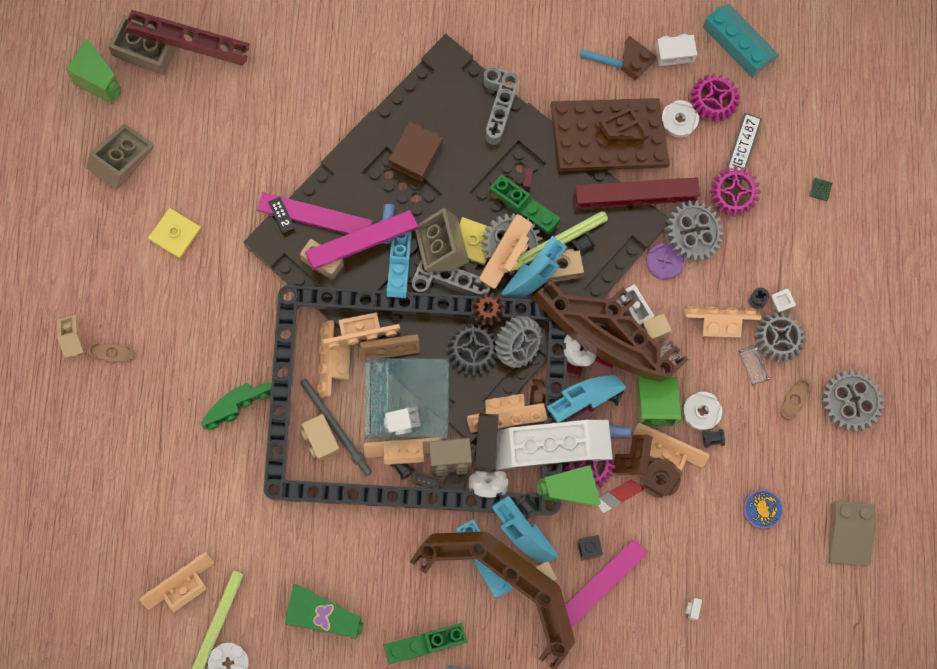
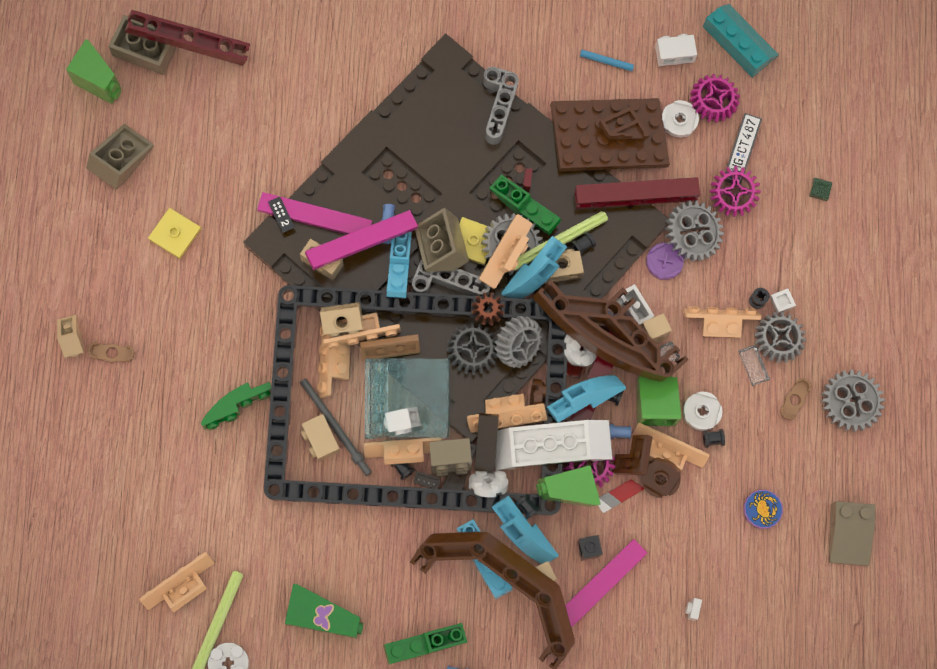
reddish brown brick [388,122,443,182] -> none
reddish brown wing [621,36,657,81] -> none
none -> tan brick [320,302,364,336]

